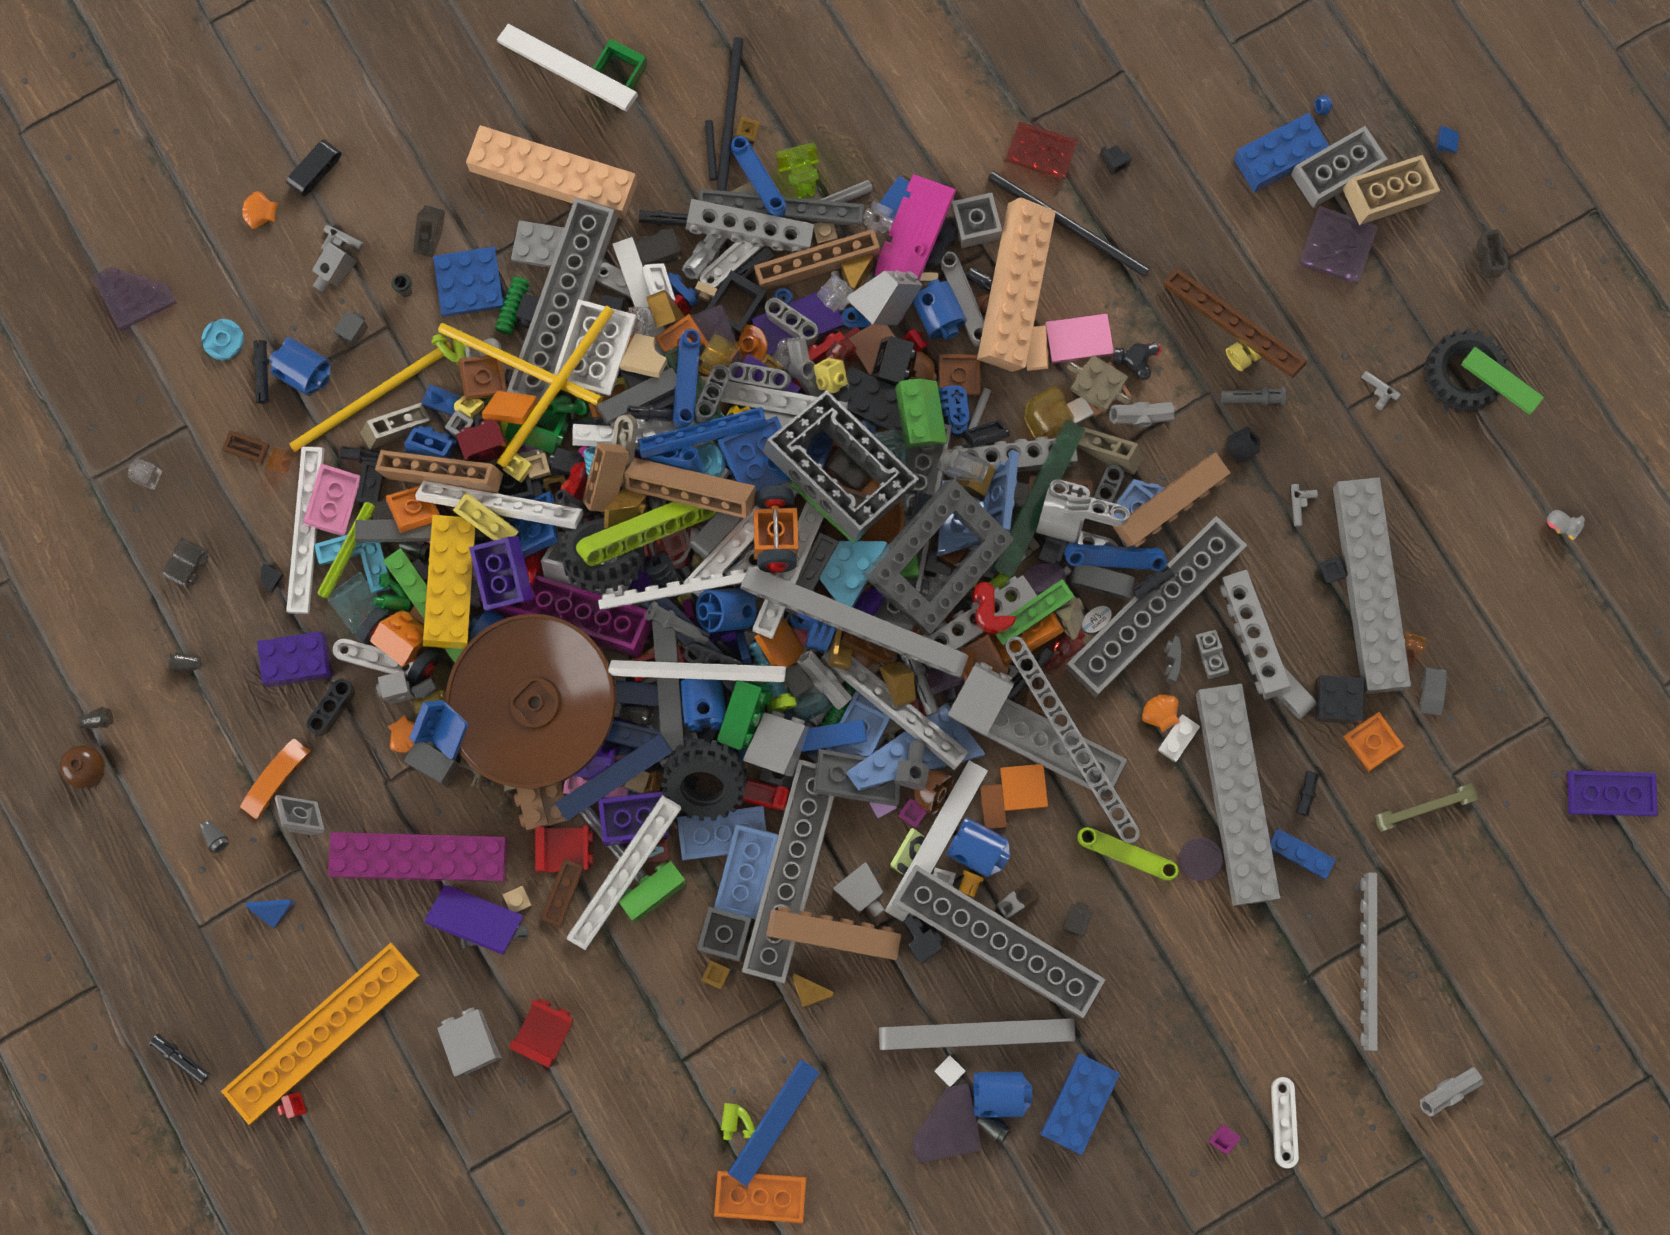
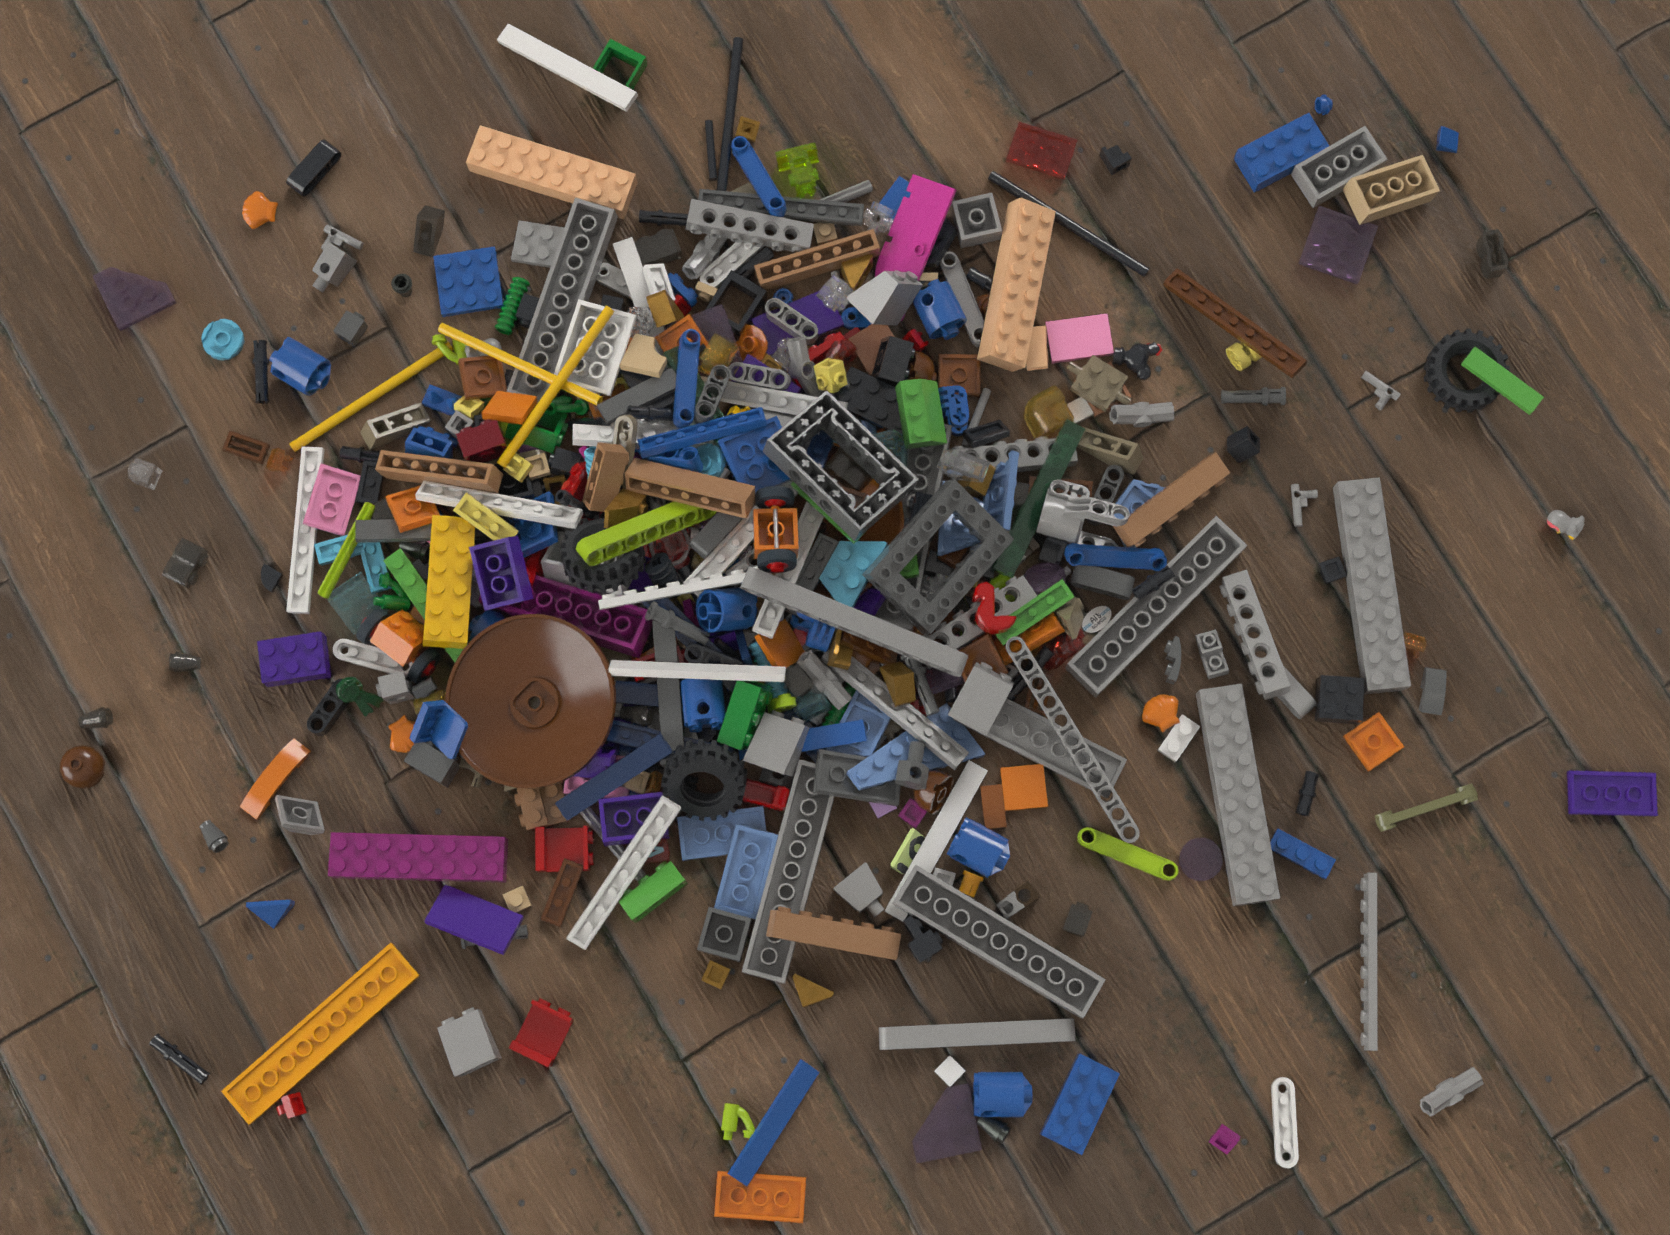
none -> dark green piece [336,677,384,717]

